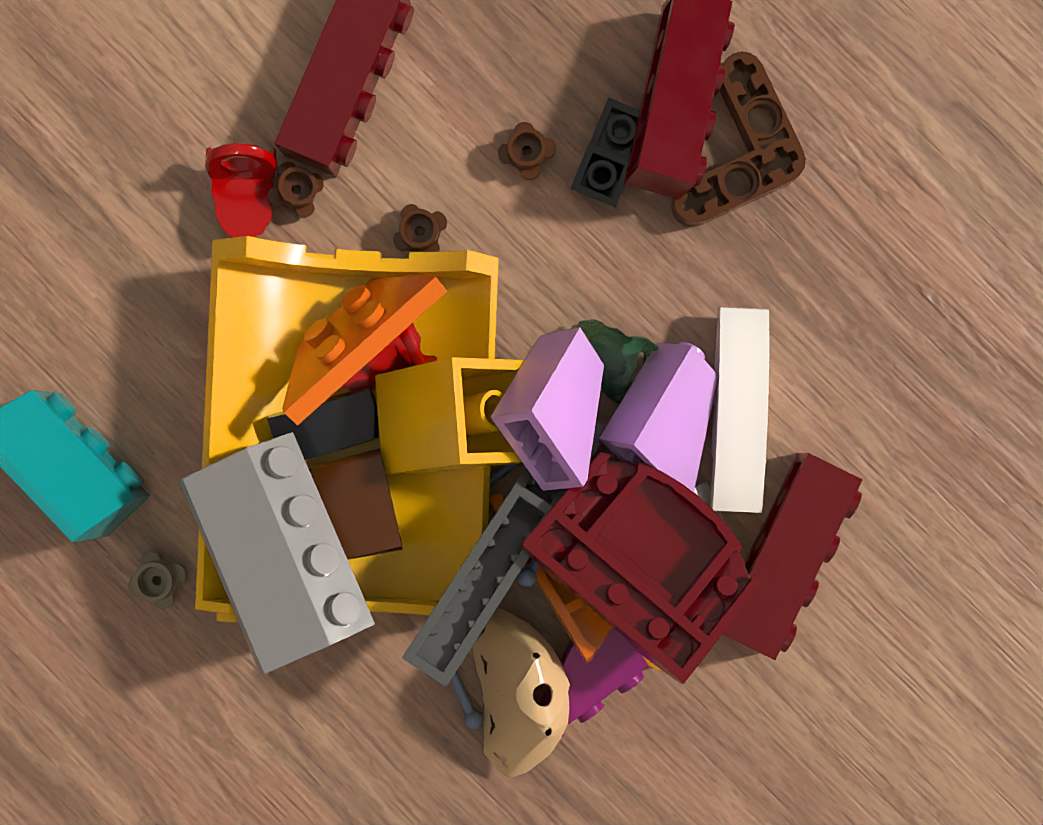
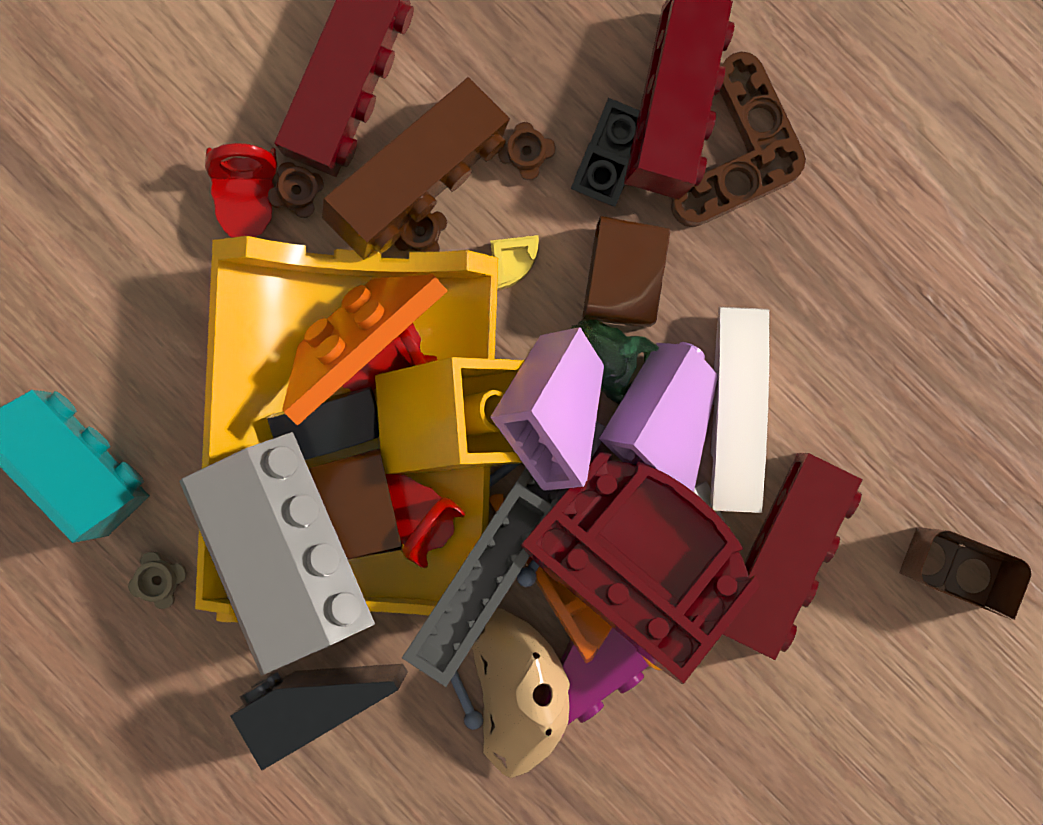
none -> black slope [230,664,408,771]
none -> reddish brown brick [322,77,510,260]
none -> red piece [386,474,465,568]
none -> light yellow tile [490,235,539,291]
none -> reddish brown piece [582,216,671,327]
none -> reddish brown piece [899,527,1031,620]

